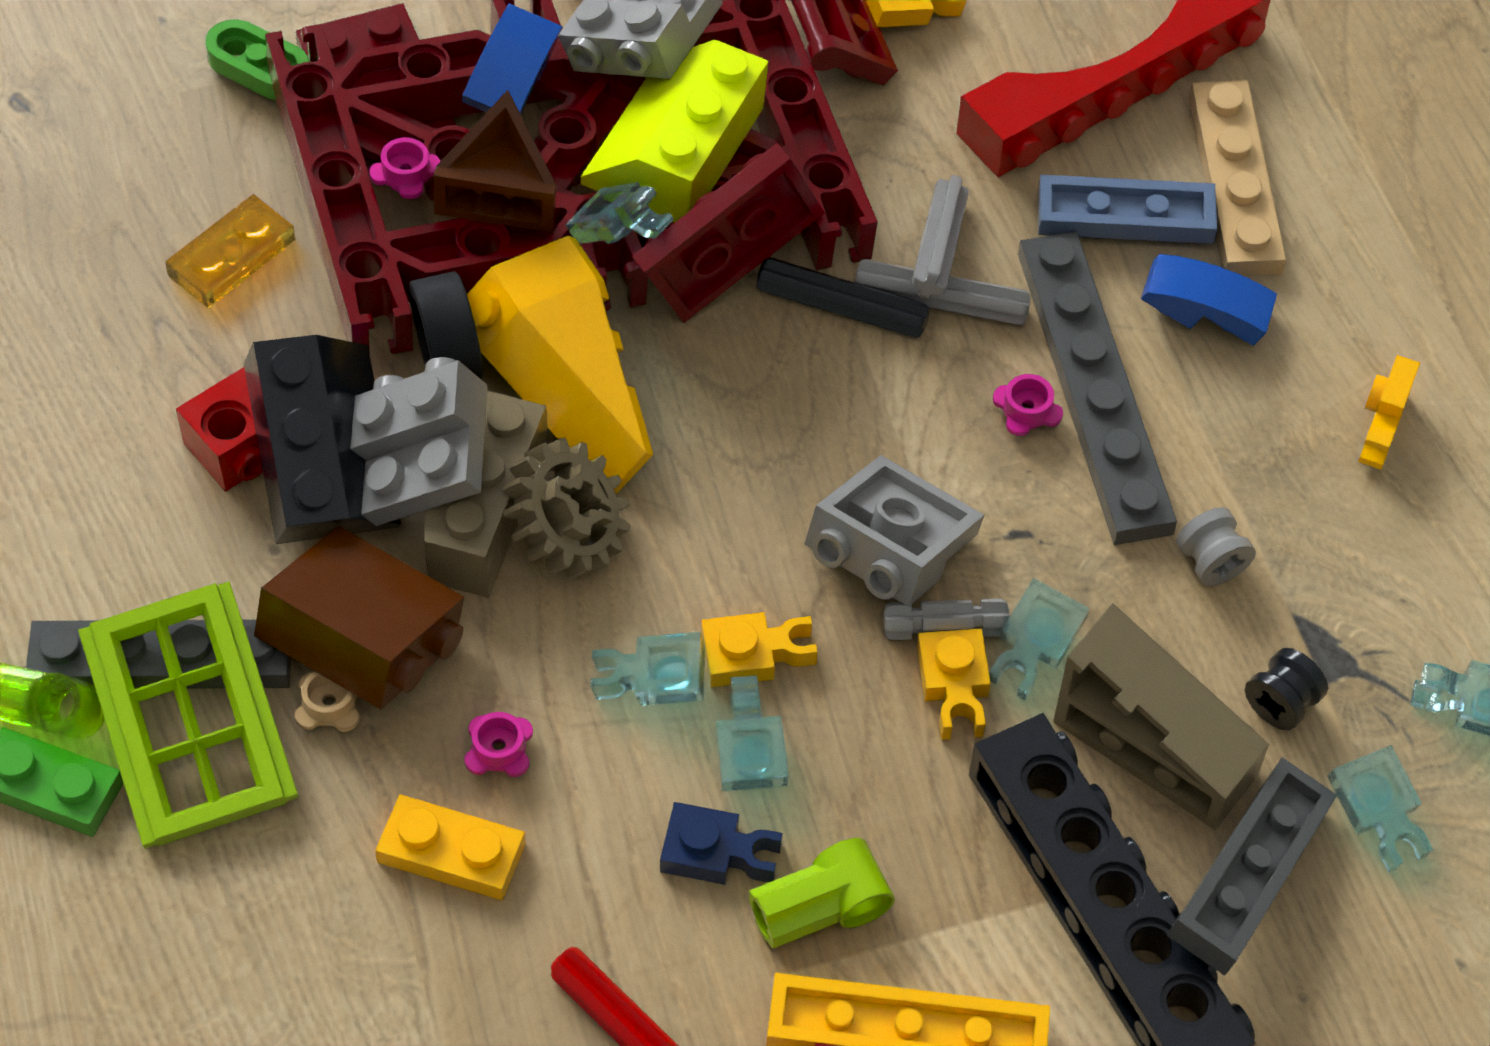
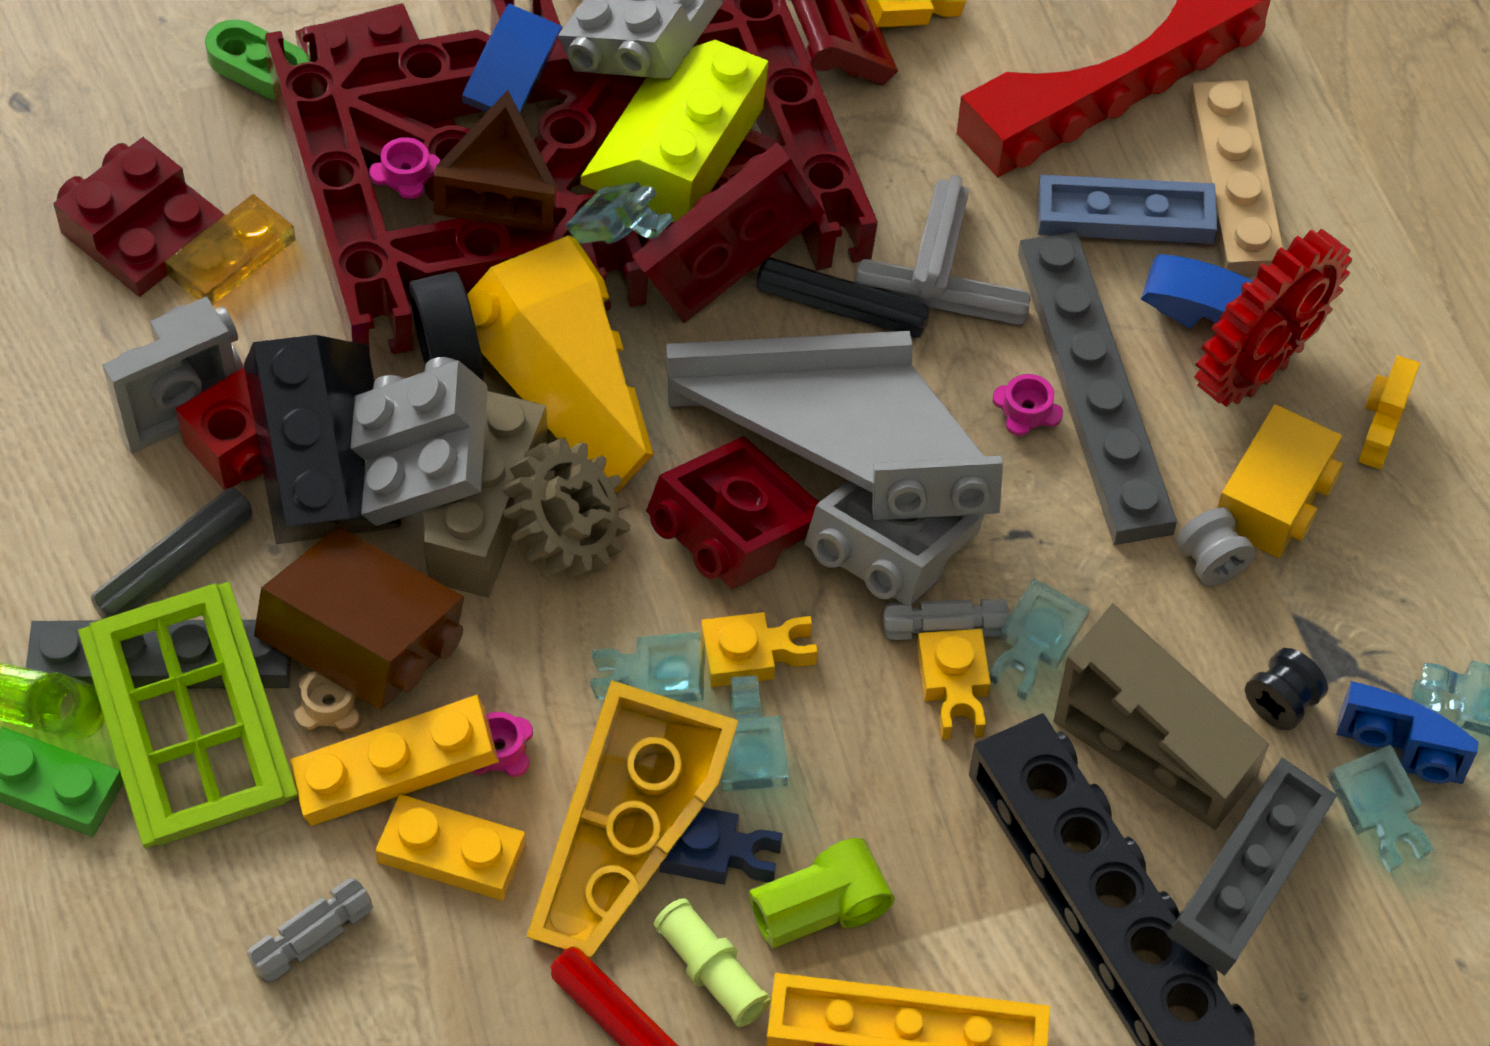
none -> dark red plate [53,137,228,297]
none -> dark grey axle [90,487,252,619]
none -> light grey plate [102,296,244,454]
none -> light grey axle [247,878,373,982]
none -> yellow plate [290,695,499,827]
none -> yellow wedge [526,680,739,958]
none -> dark red plate [646,436,820,590]
none -> yellowish green pin [654,898,771,1027]
none -> light grey piece [666,331,1003,521]
none -> red gear [1194,229,1353,407]
none -> yellow brick [1217,404,1344,559]
none -> blue slope [1336,681,1478,784]

